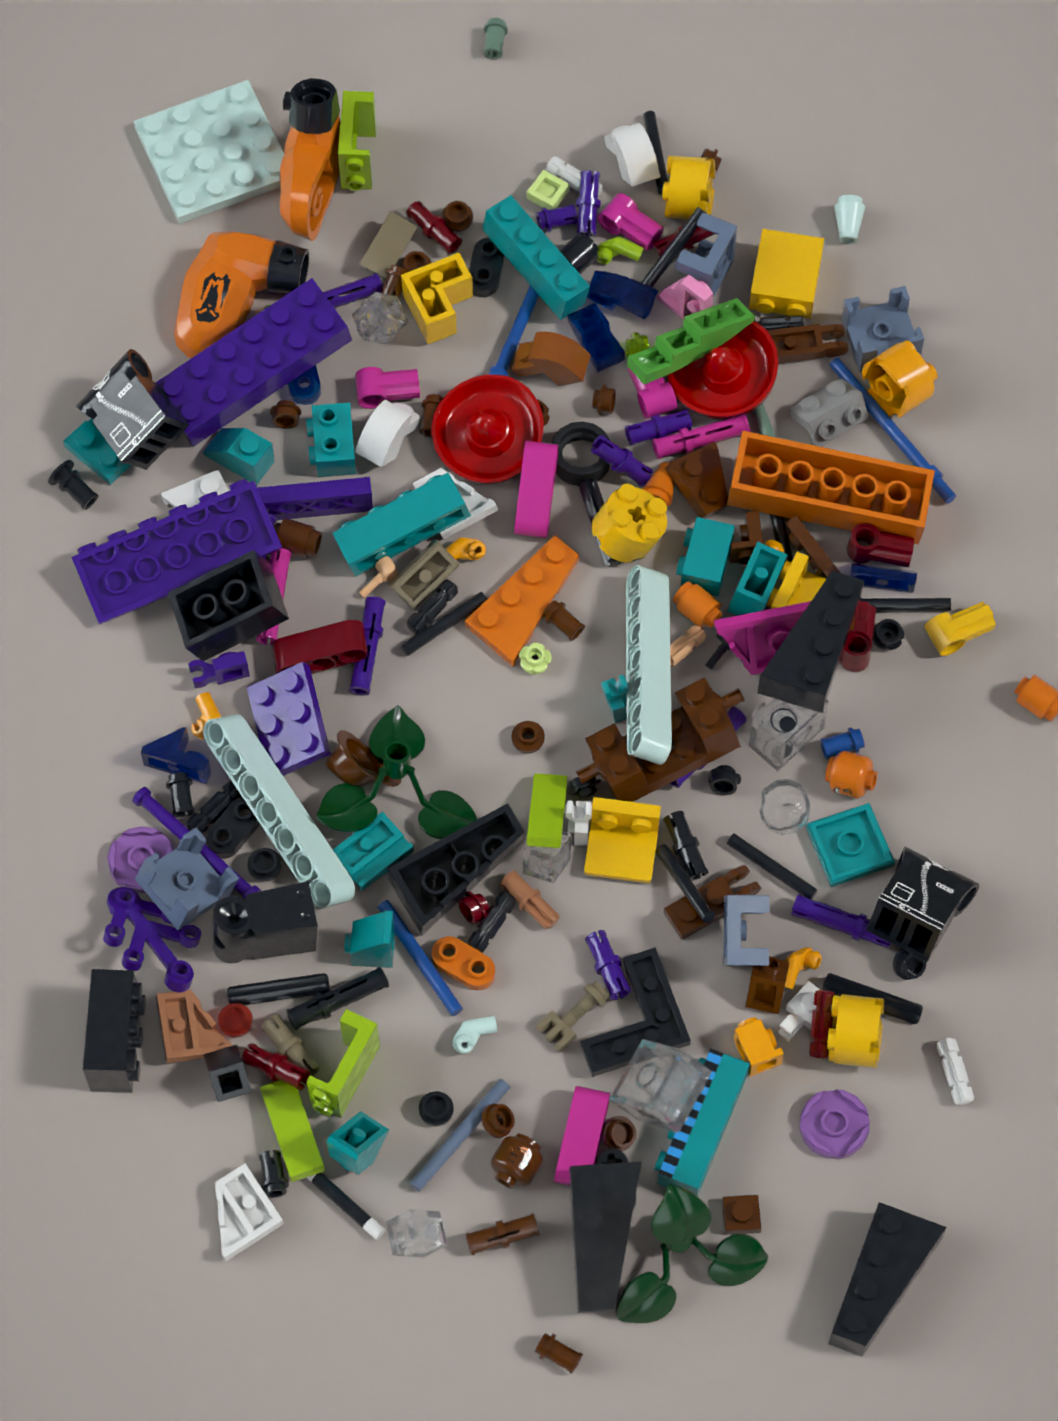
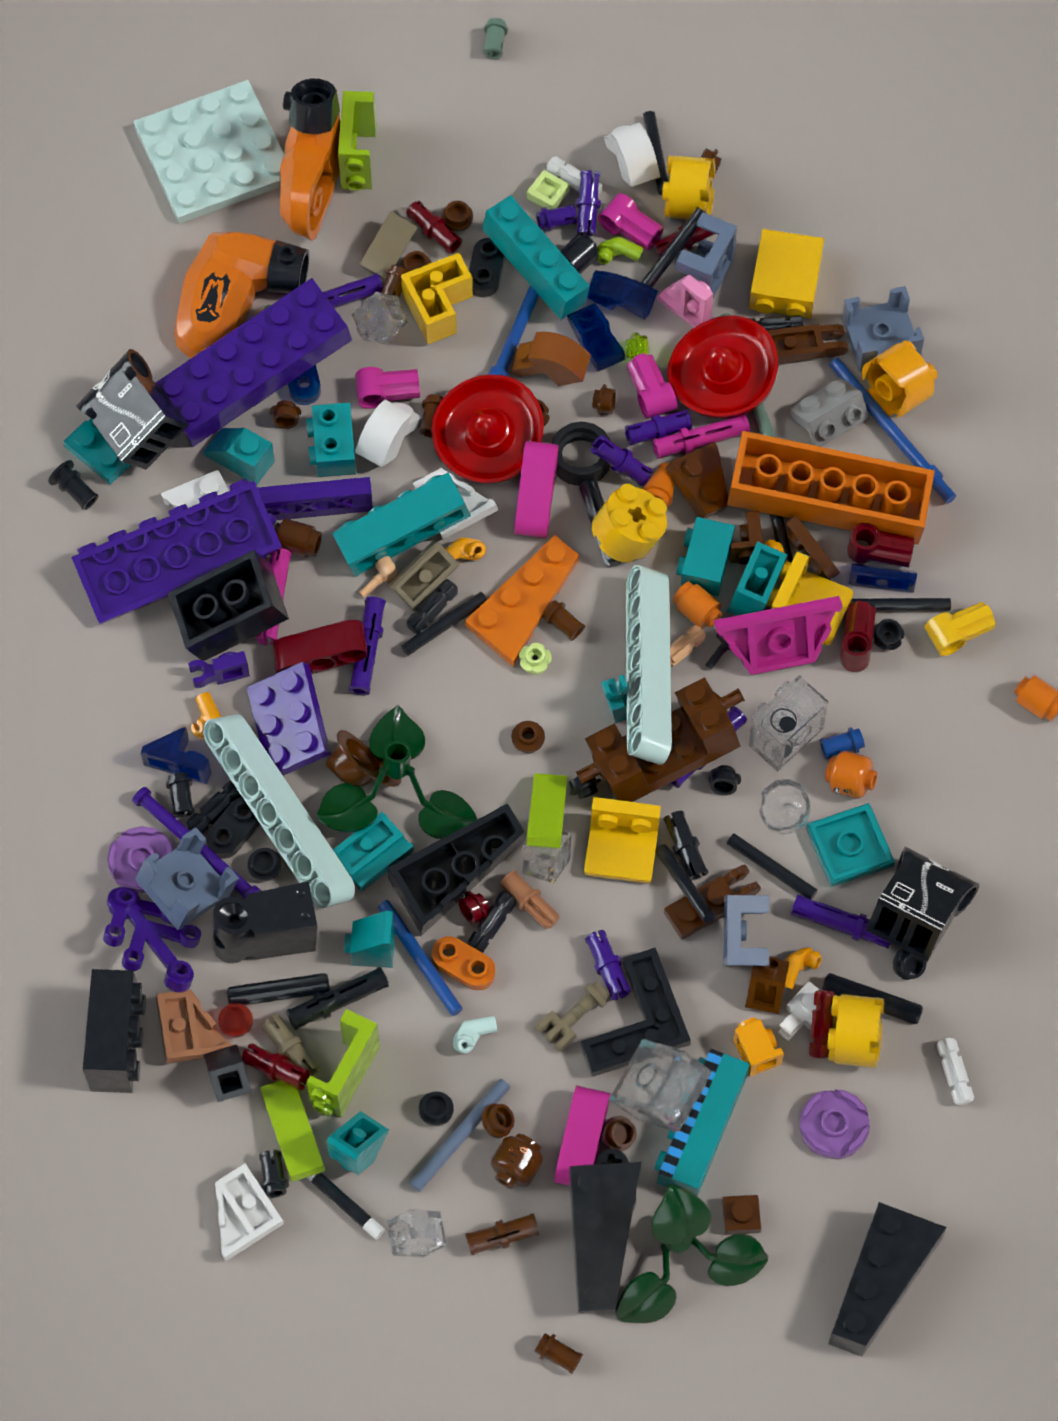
white plate [566,801,592,846] -> none
bright green slope [627,298,755,385] -> none
black wedge [757,571,865,713] -> none
light aqua cone [834,195,865,244] -> none

